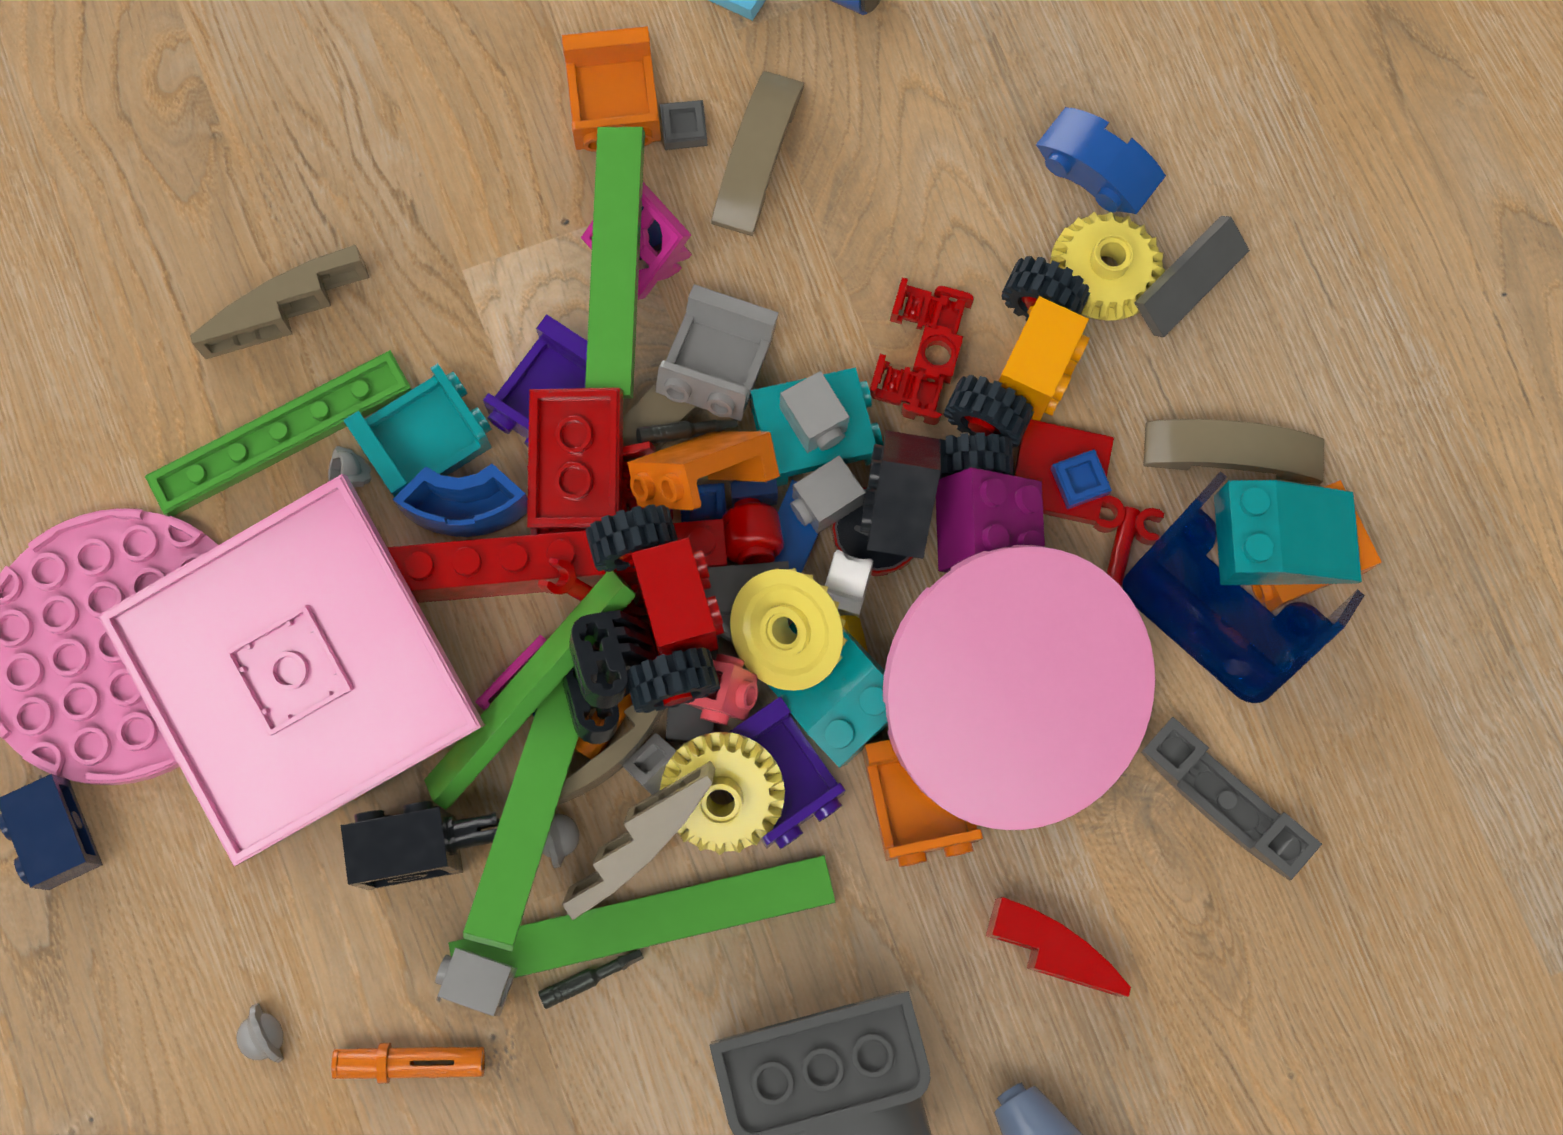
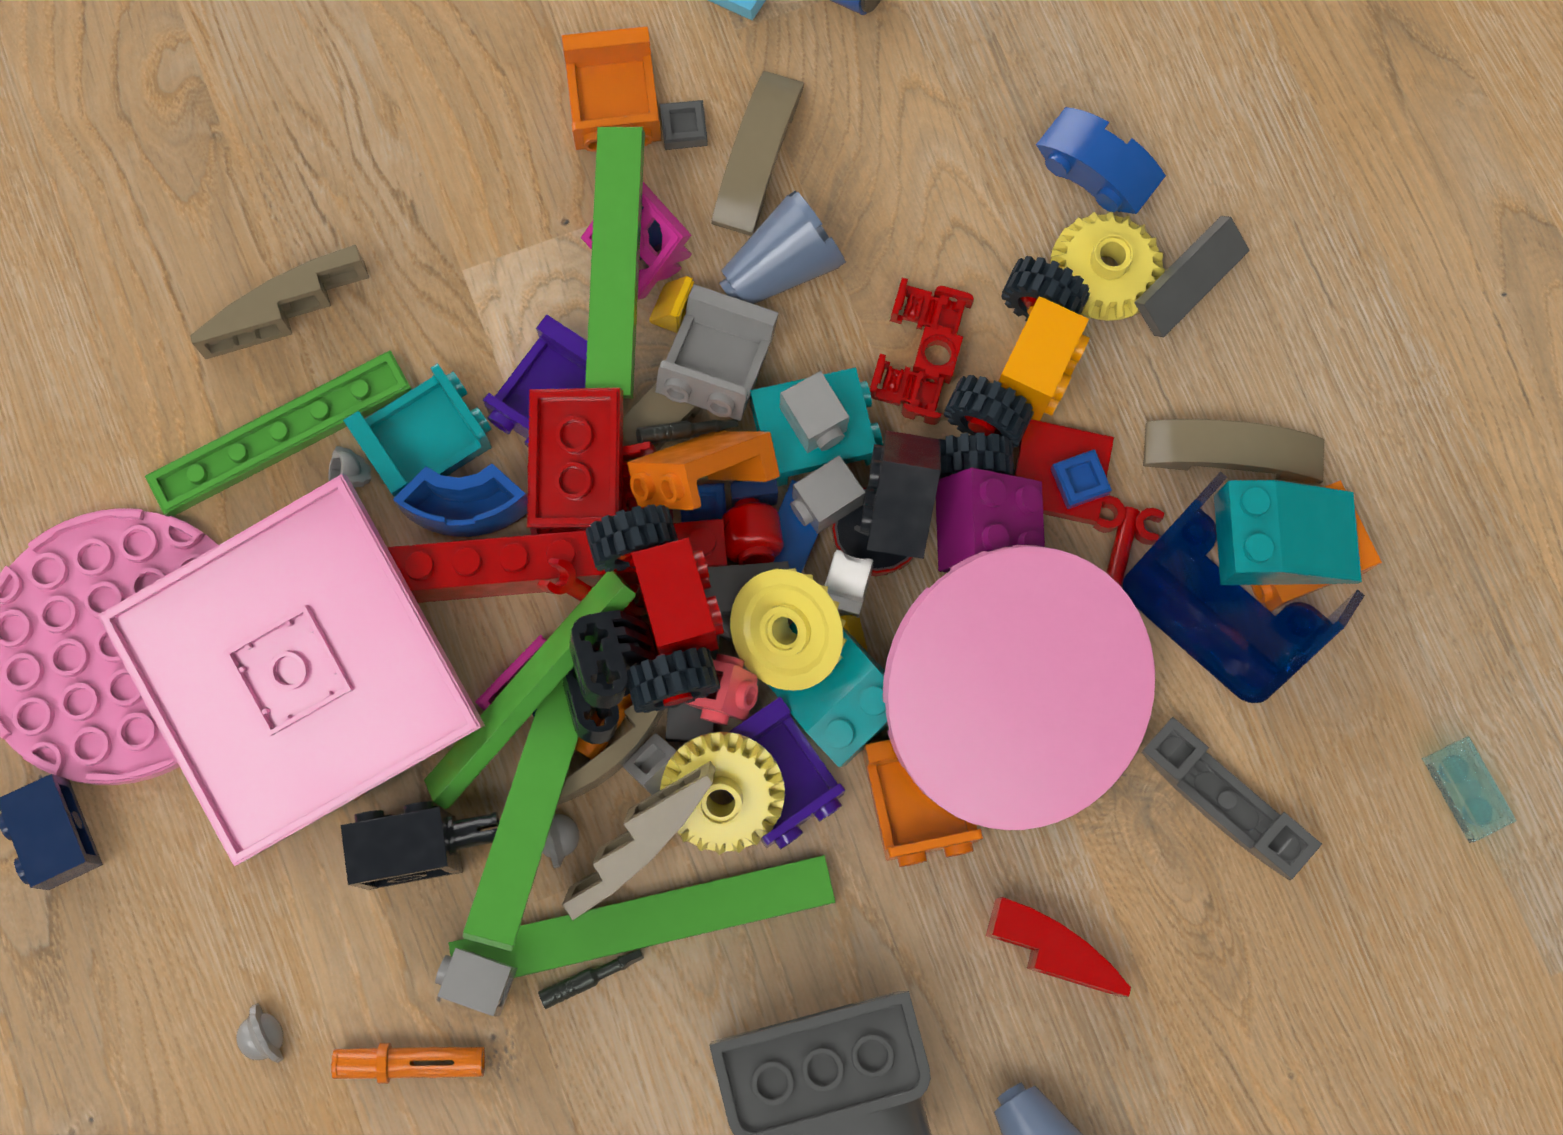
none -> yellow slope [649,276,694,333]
none -> sand blue cone [719,190,846,304]
none -> clear light blue plate [1422,736,1517,843]

